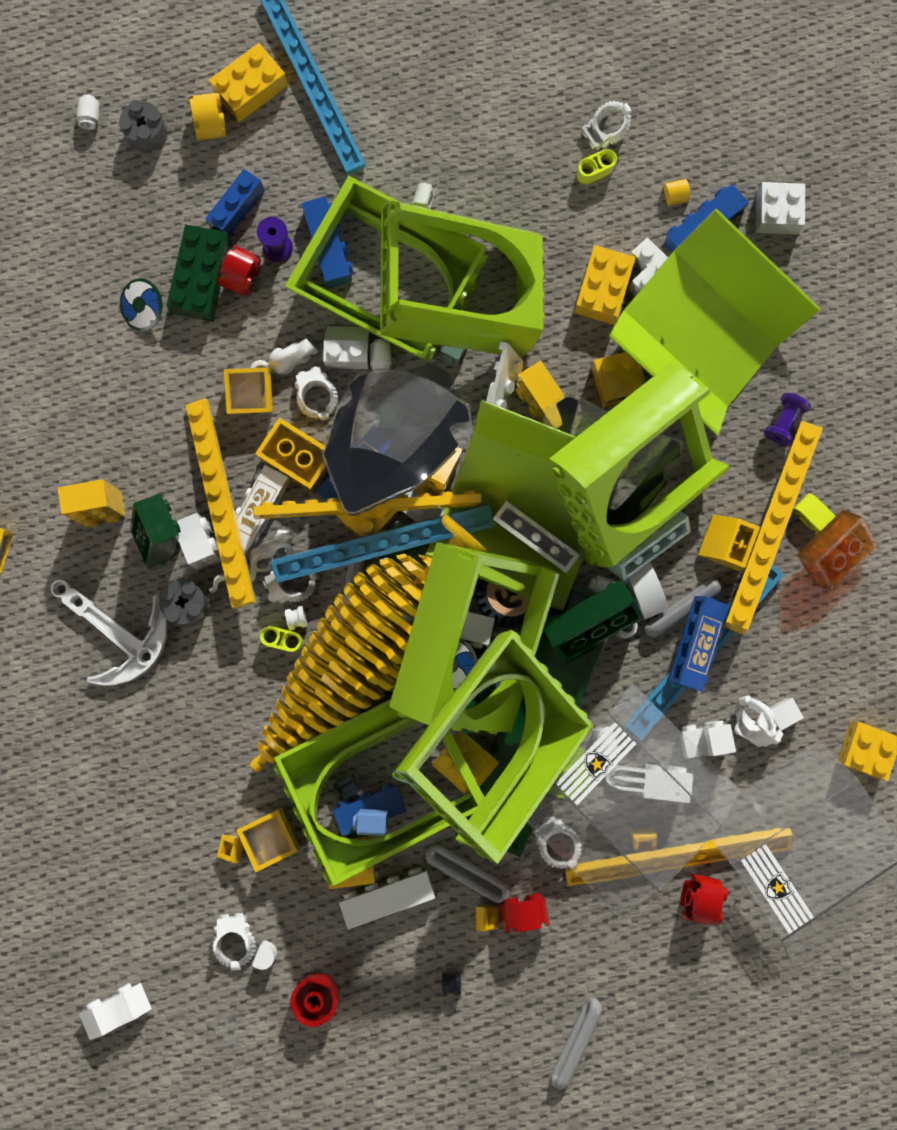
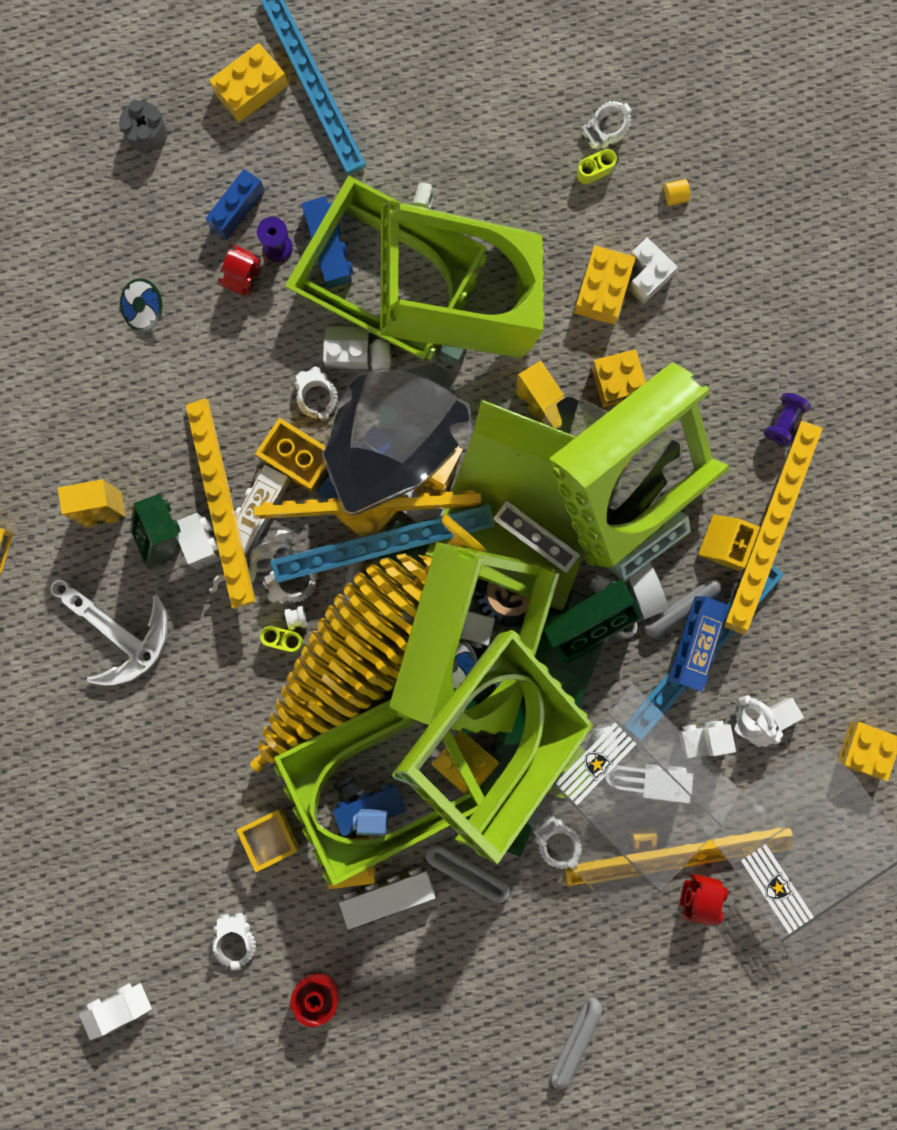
white brick [76,95,100,130] -> none
dark grey brick [159,580,209,626] -> none
dark green brick [166,224,232,322] -> none
yellow brick [189,93,226,141] -> none
yellow brick [217,835,244,863] -> none
clear piece [224,367,273,414] -> none
white animal [250,339,318,375] -> none
white brick [252,940,277,970] -> none
black wheel [442,972,461,997] -> none
yellow brick [476,904,499,932] -> none
white wing [486,341,524,409] -> none
red brick [500,893,550,934] -> none
lime piece [609,208,821,435] -> none
blue brick [664,184,749,252] -> none
white brick [756,182,805,235] -> none
neon yellow beam [792,493,839,538] -> none
clear orange brick [797,509,879,593] -> none

